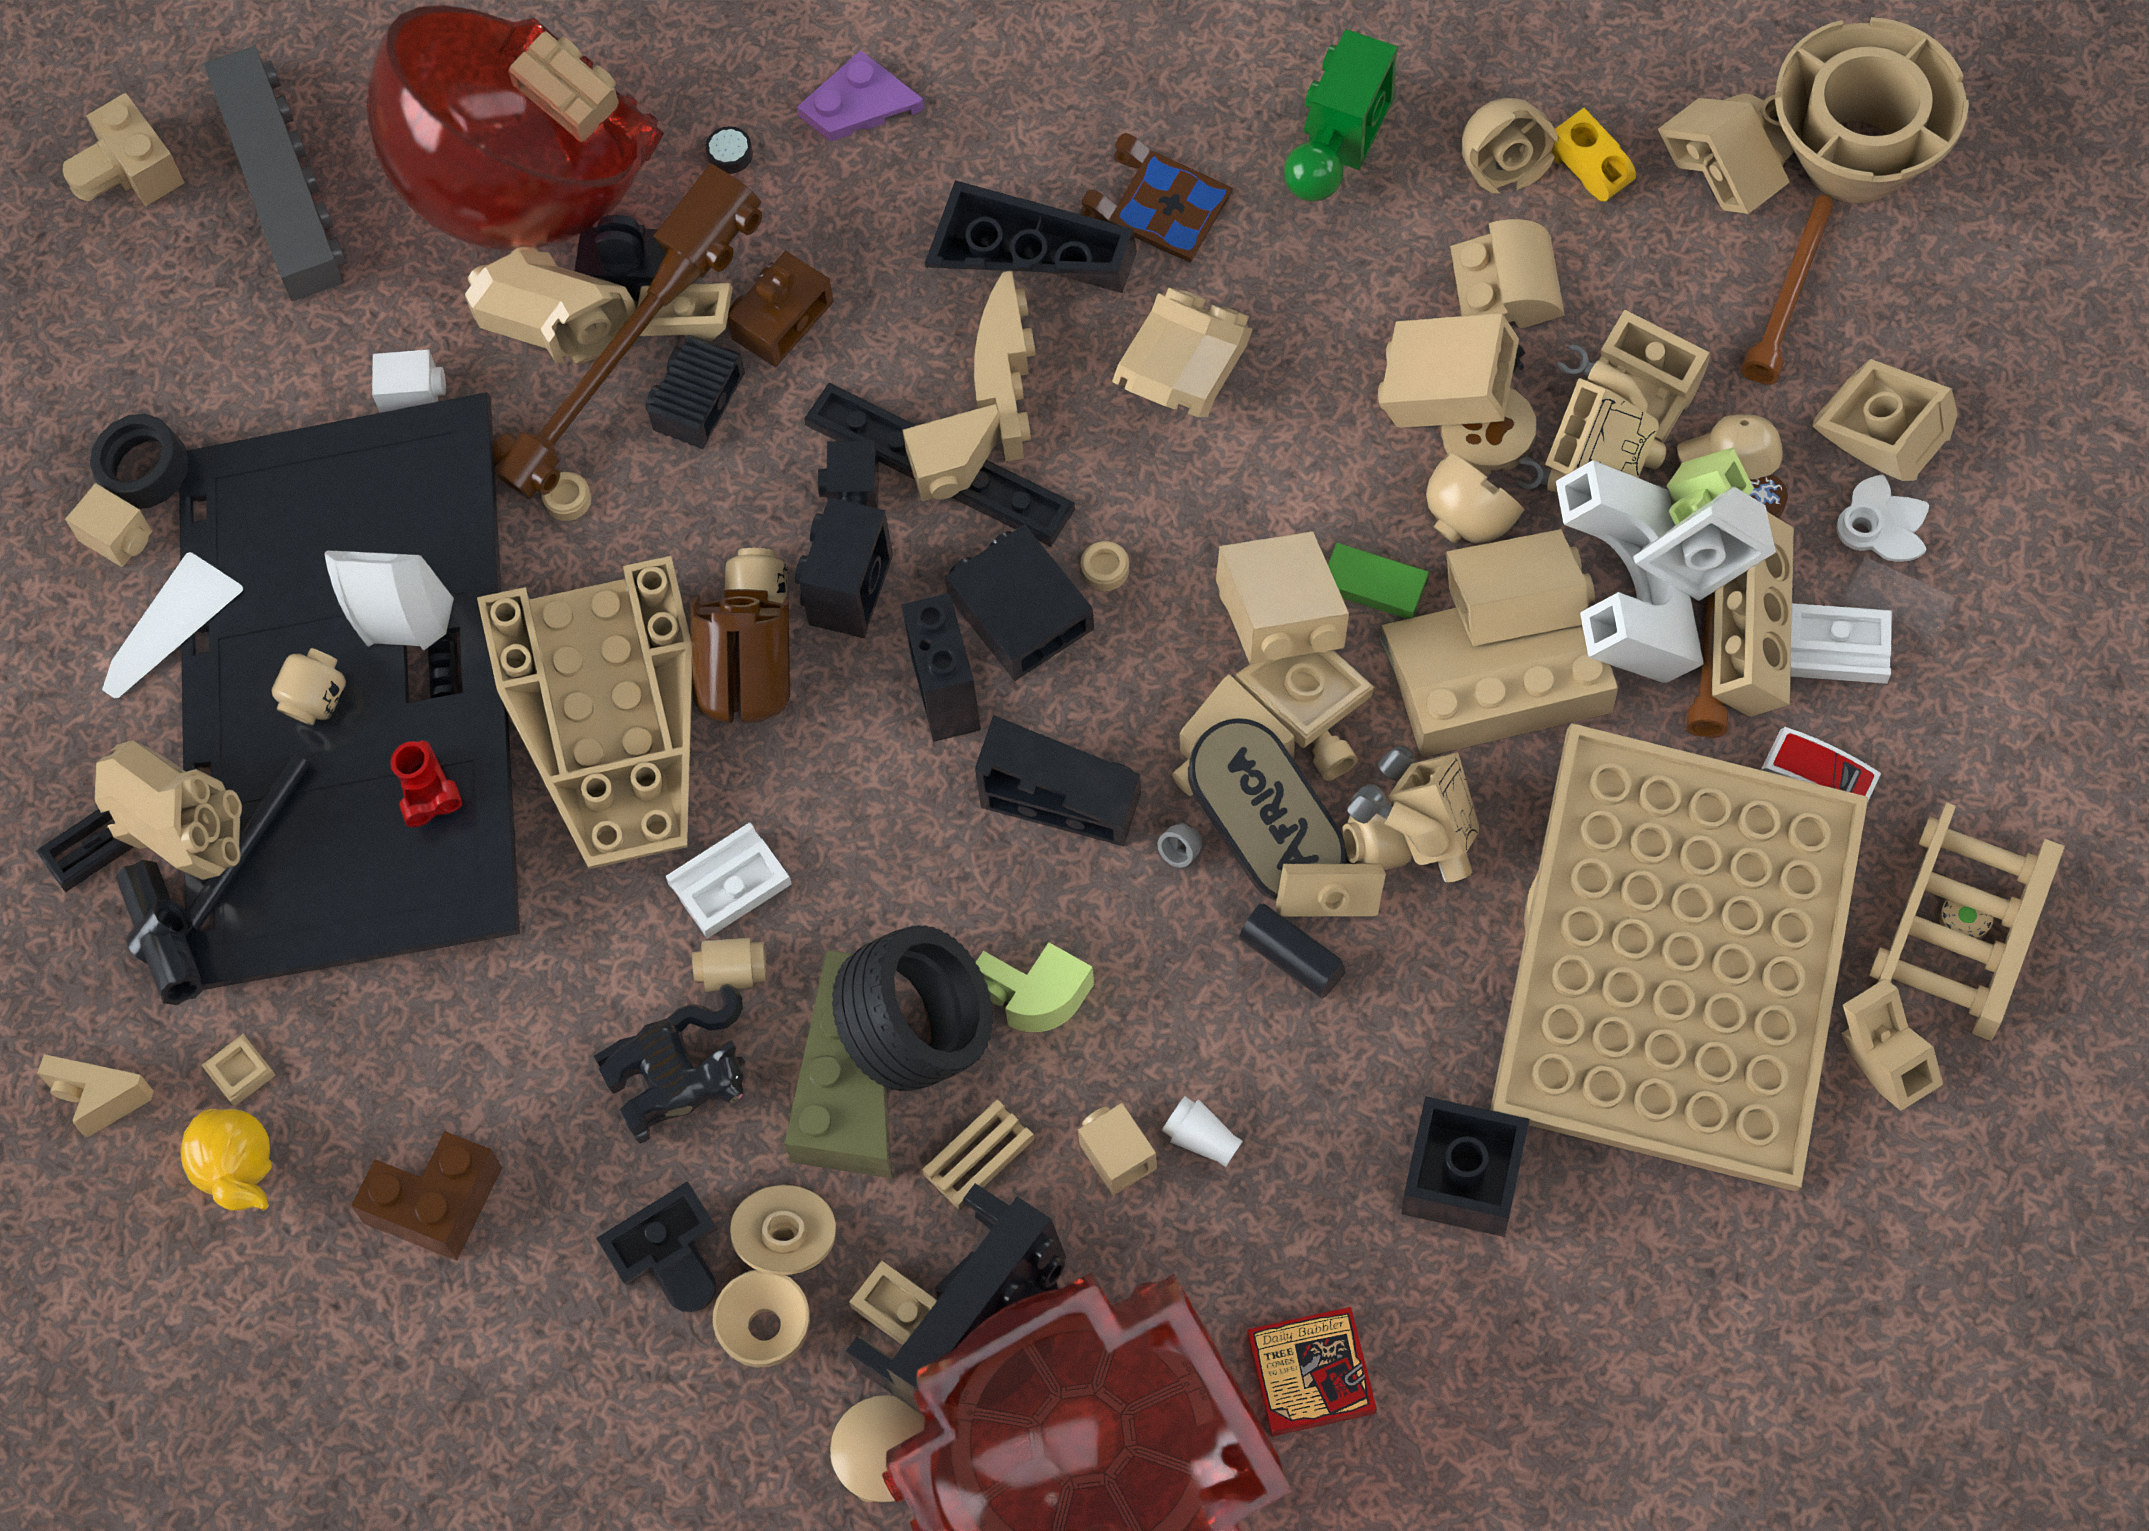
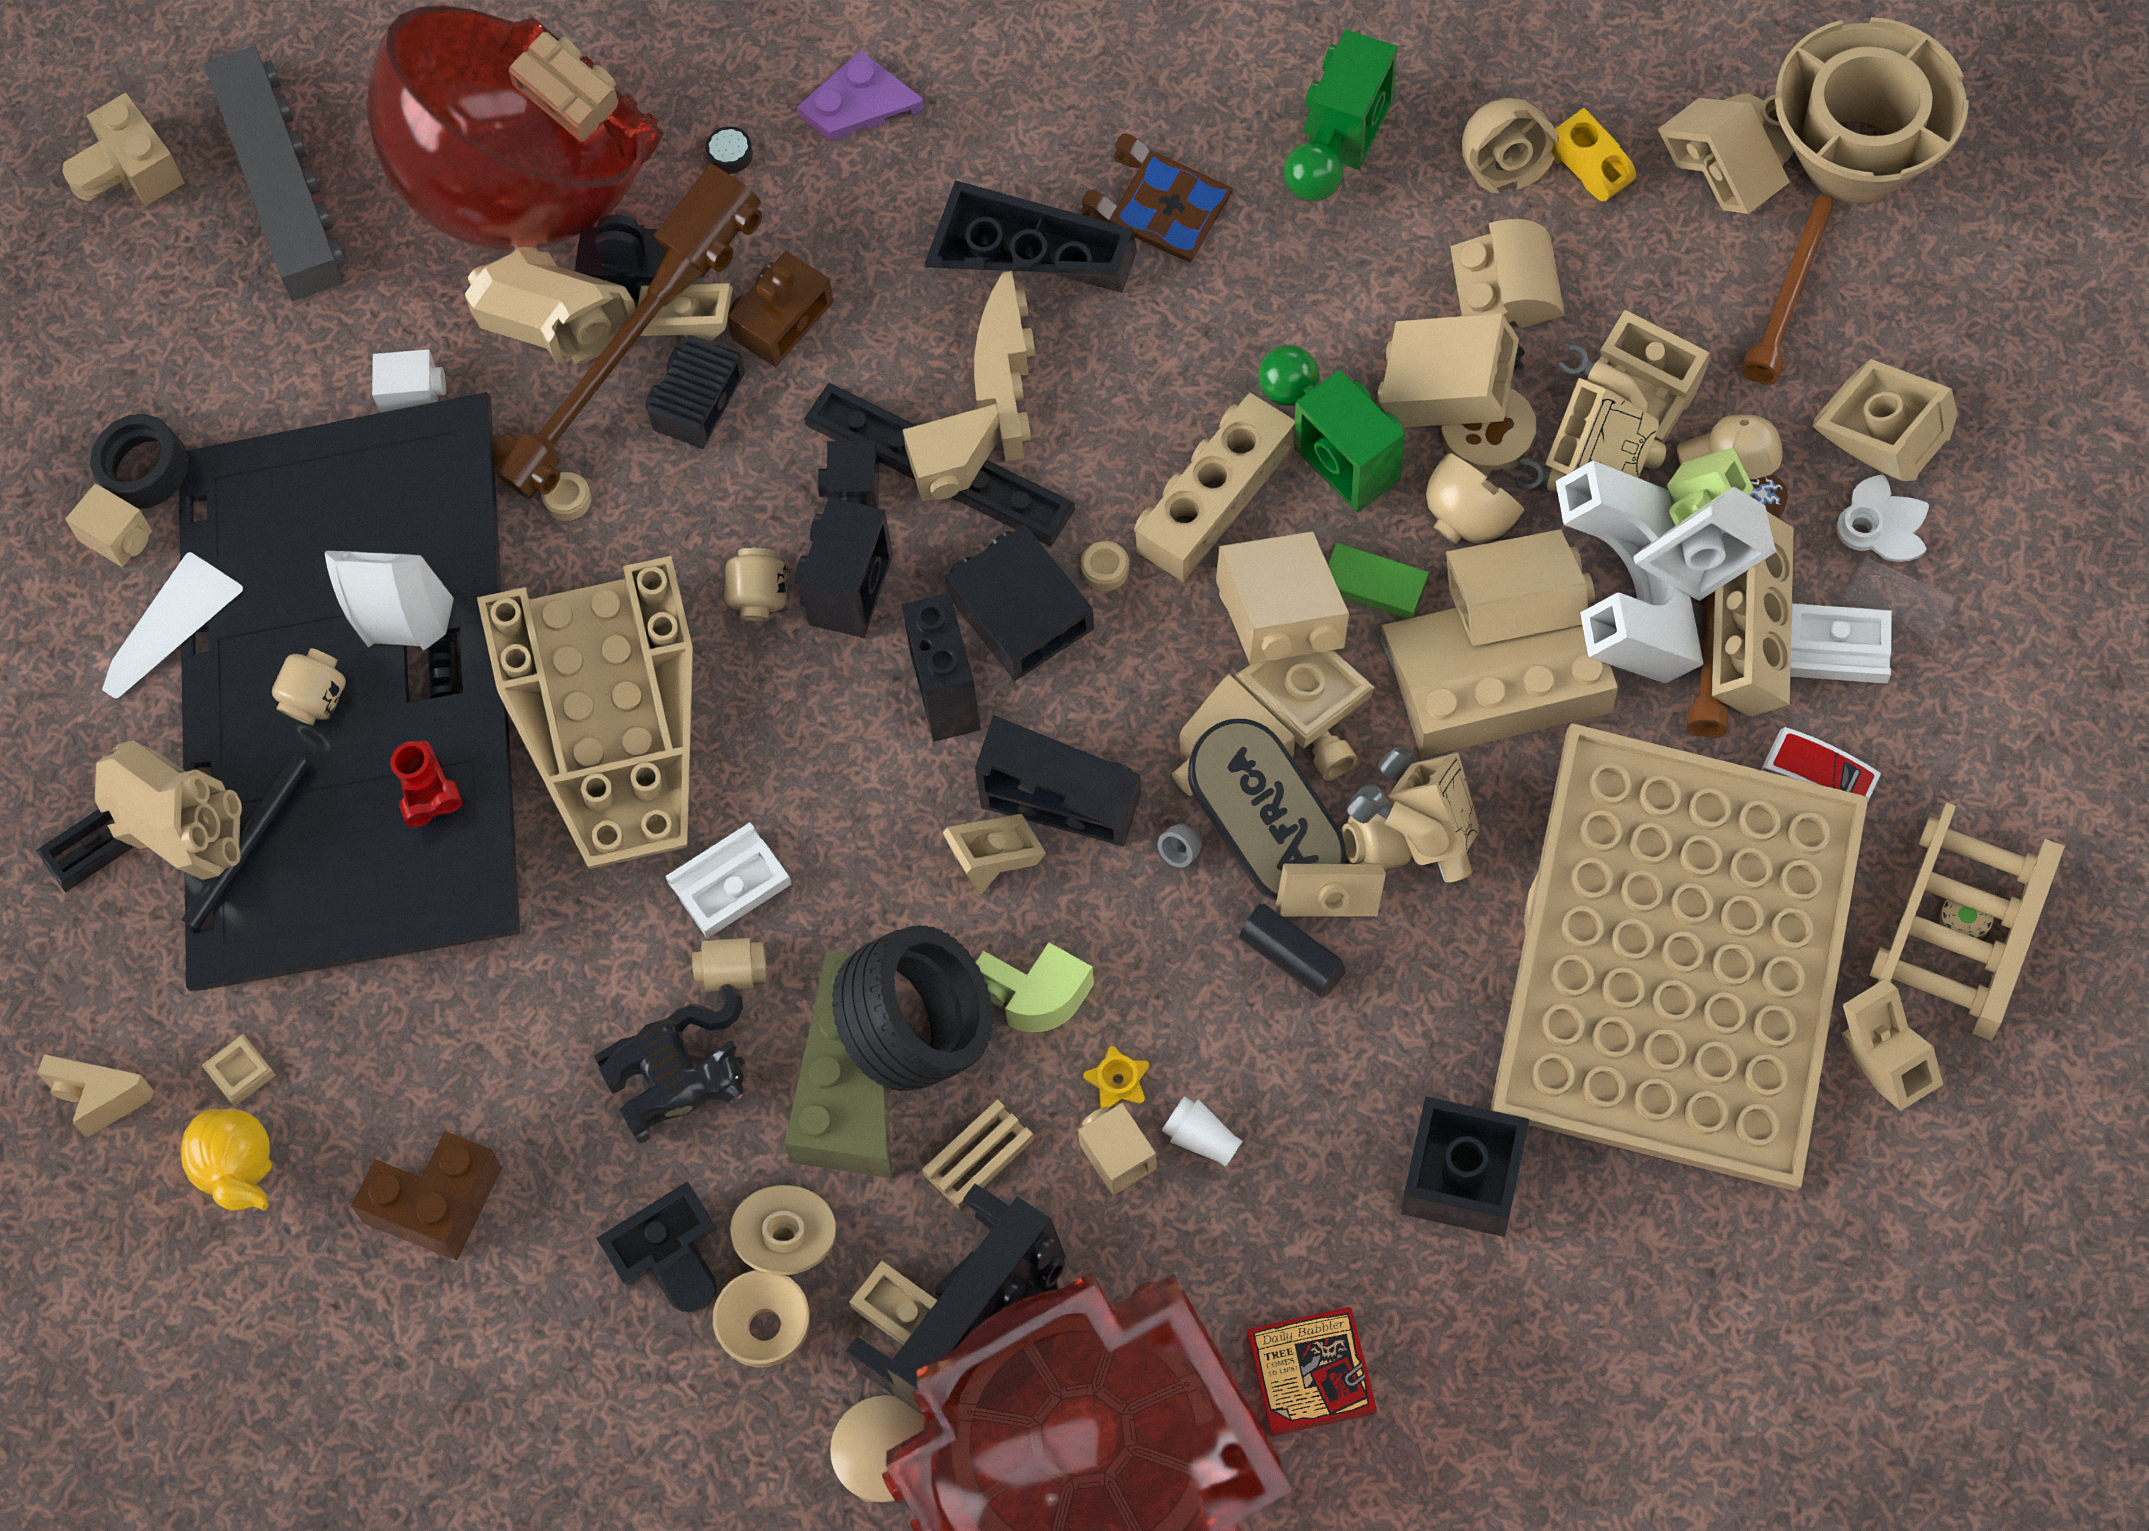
black piece [116,860,205,1005] -> none
reddish brown cylinder [690,589,790,724] -> none
tan brick [1112,287,1253,417] -> none
none -> tan slope [943,814,1046,894]
none -> yellow plate [1083,1046,1149,1108]
none -> tan brick [1134,392,1295,582]
none -> green brick [1258,345,1405,513]

